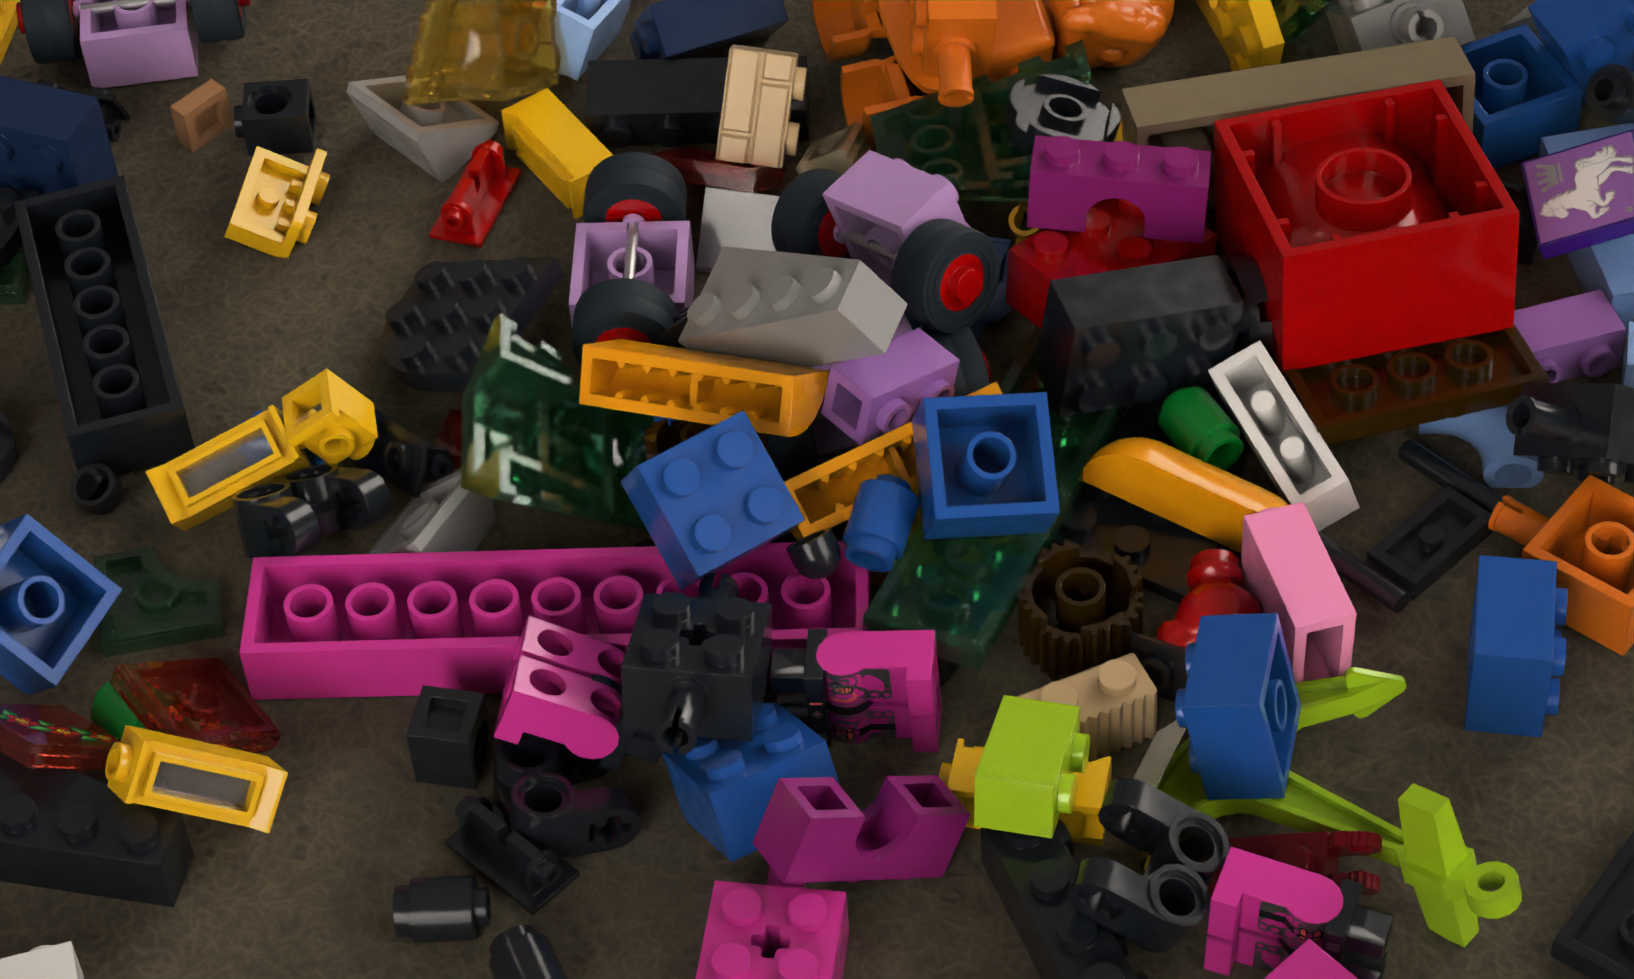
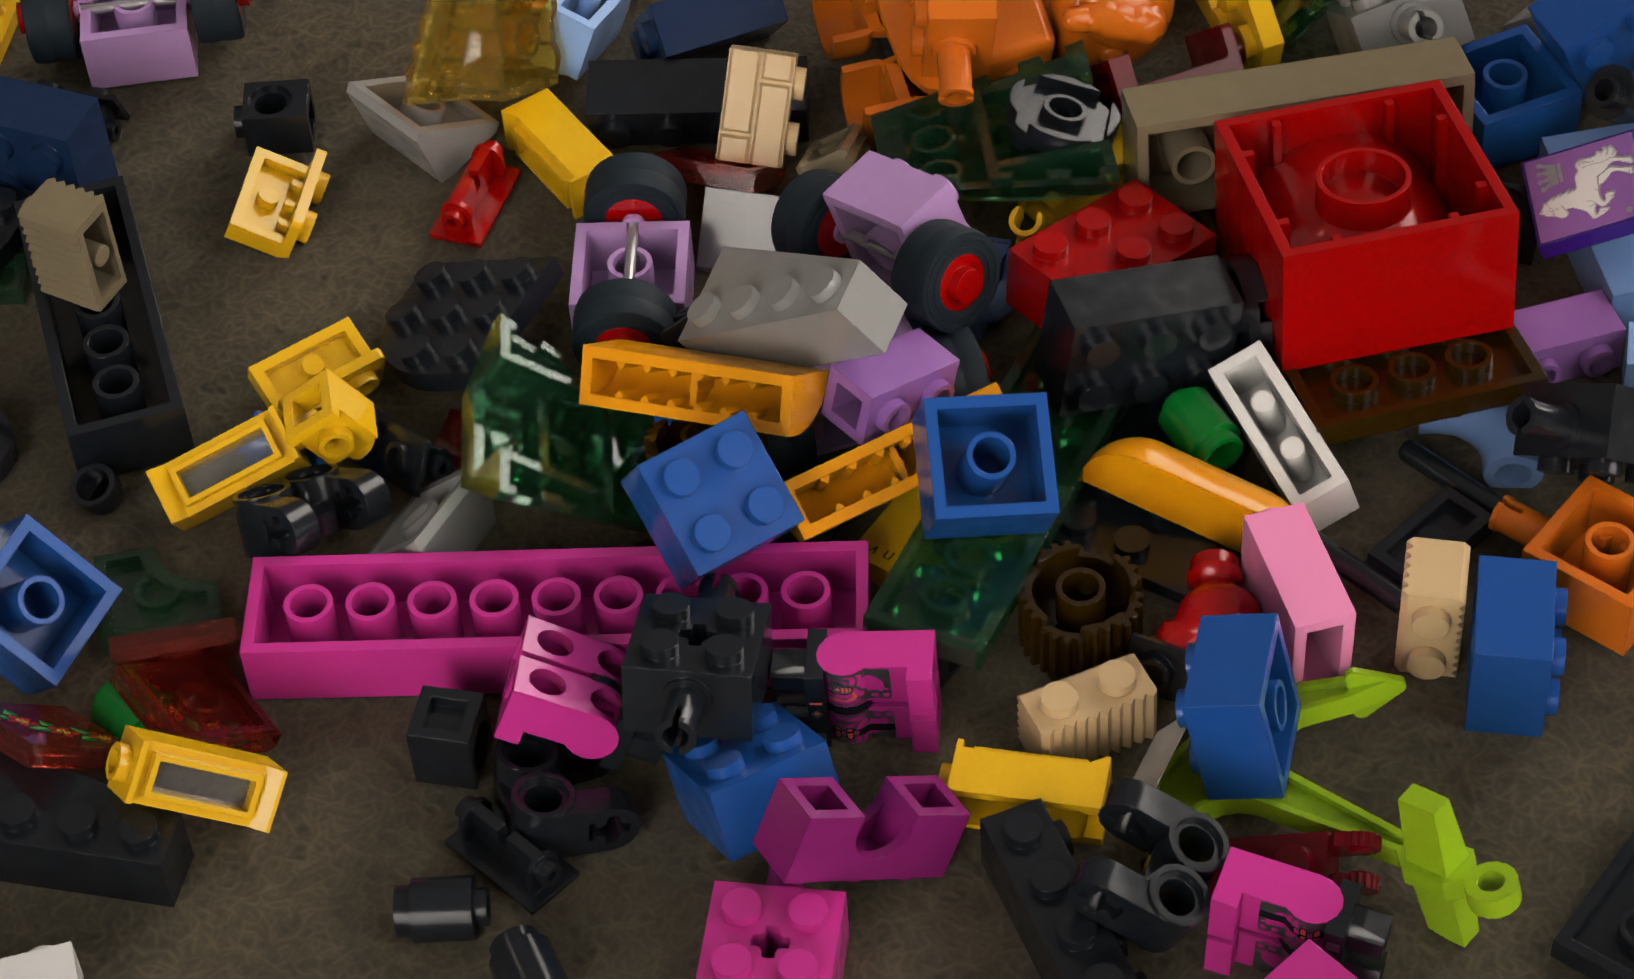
medium nougat plate [170,78,234,152] -> none
black hinge [786,528,841,579] -> none
blue brick [843,474,920,572] -> none
lime brick [974,695,1090,839] -> none
magenta arch [1027,135,1212,243] -> none
none -> dark tan brick [17,177,127,312]
none -> clear red tile [108,617,243,675]
none -> yellow bracket [248,317,385,412]
none -> dark red panel [1075,22,1246,115]
none -> tan brick [1394,537,1471,680]

